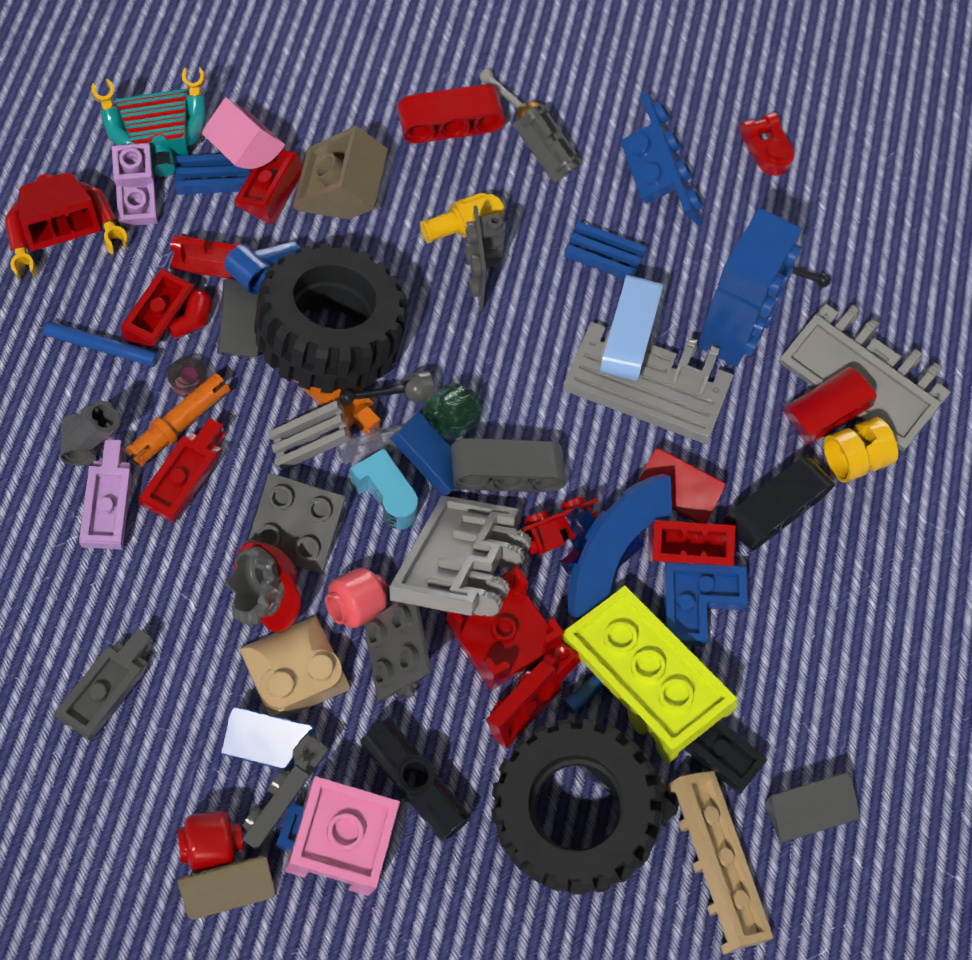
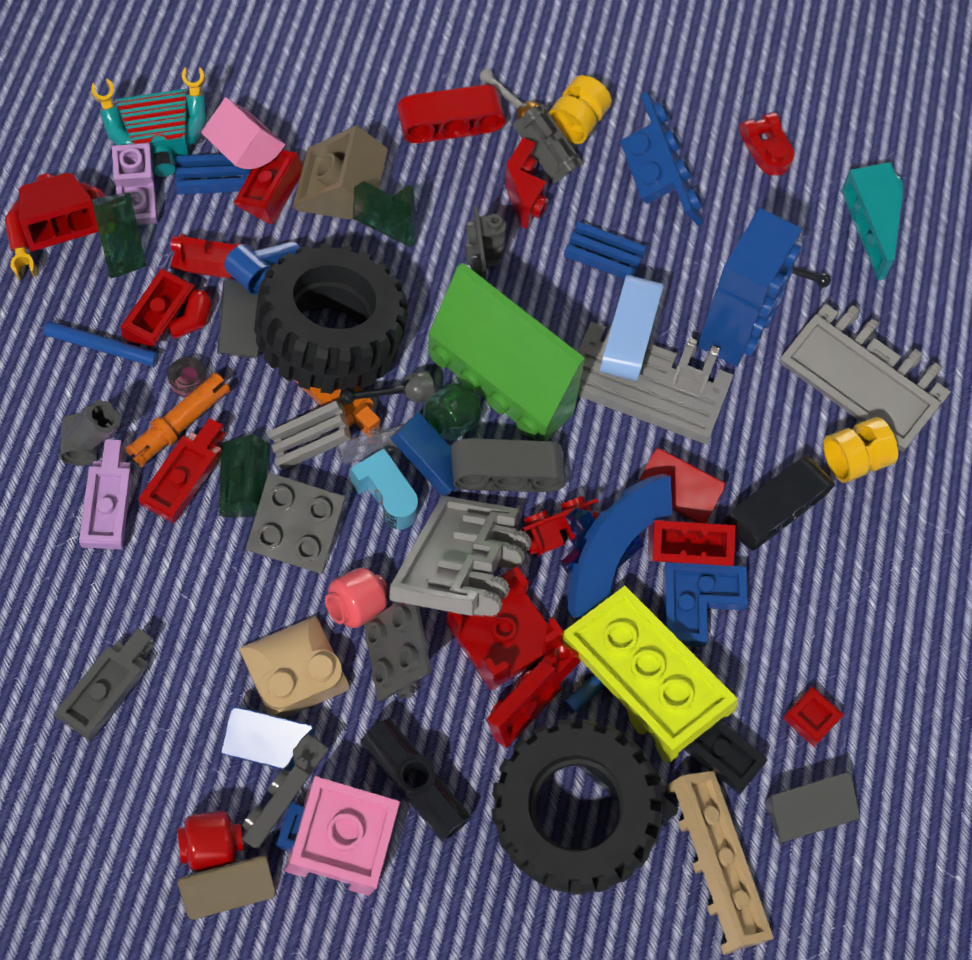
dark grey hair [225,539,301,633] -> none
yellow arm [420,193,504,244] -> none
red brick [782,367,877,446] -> none
none -> clear green slope [92,192,146,279]
none -> clear green slope [219,434,270,518]
none -> clear green slope [352,181,416,247]
none -> bright green slope [428,263,585,441]
none -> red slope [504,138,548,229]
none -> yellow wheel [548,75,612,144]
none -> red tile [783,686,844,747]
none -> teal slope [841,162,903,280]

